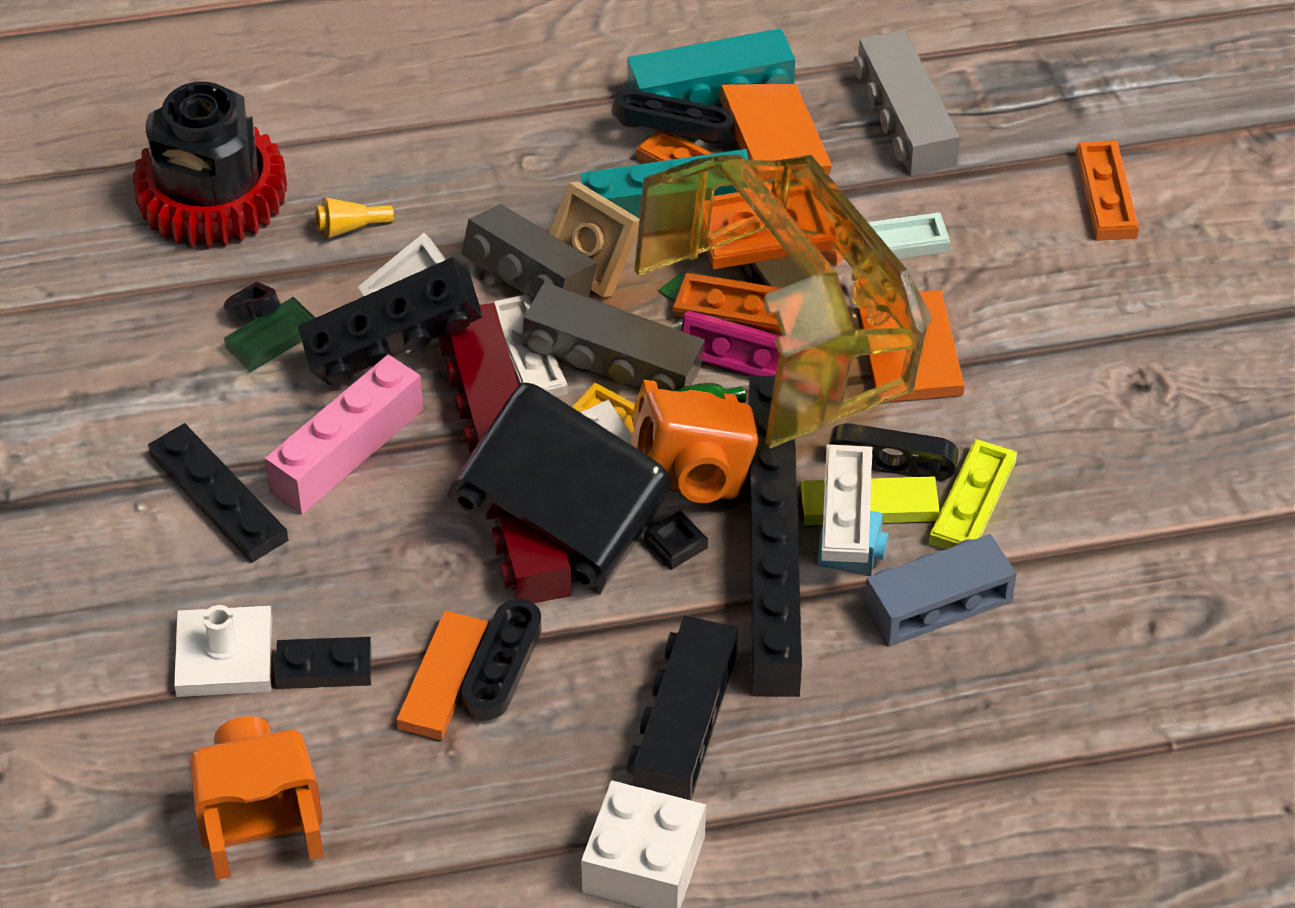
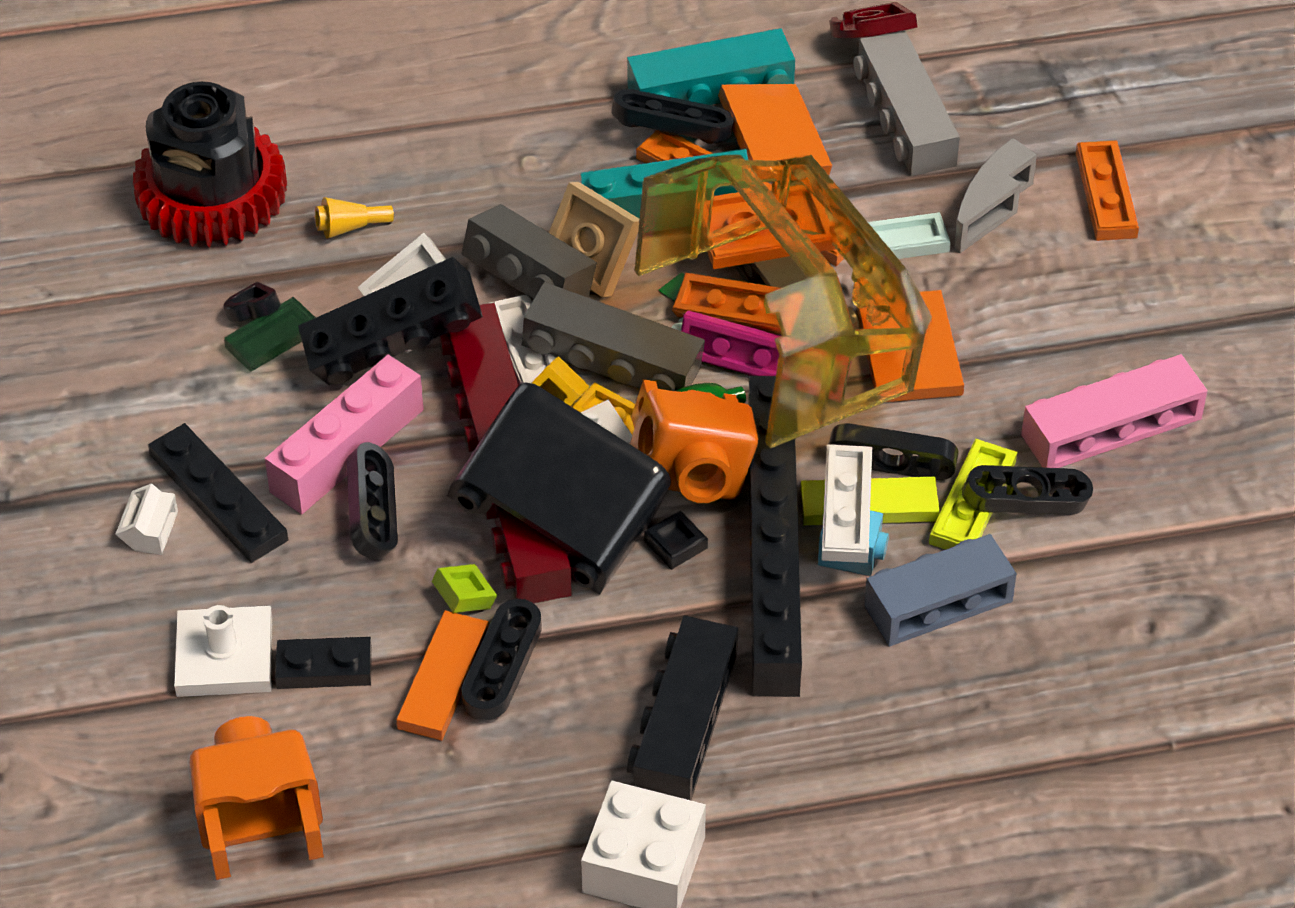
none -> white piece [116,483,178,555]
none -> black plate [347,442,398,560]
none -> lime tile [431,564,497,613]
none -> yellow brick [532,356,590,406]
none -> dark red tile [829,2,918,38]
none -> light grey slope [954,138,1037,253]
none -> black beam [962,465,1093,515]
none -> bright pink brick [1021,354,1208,468]

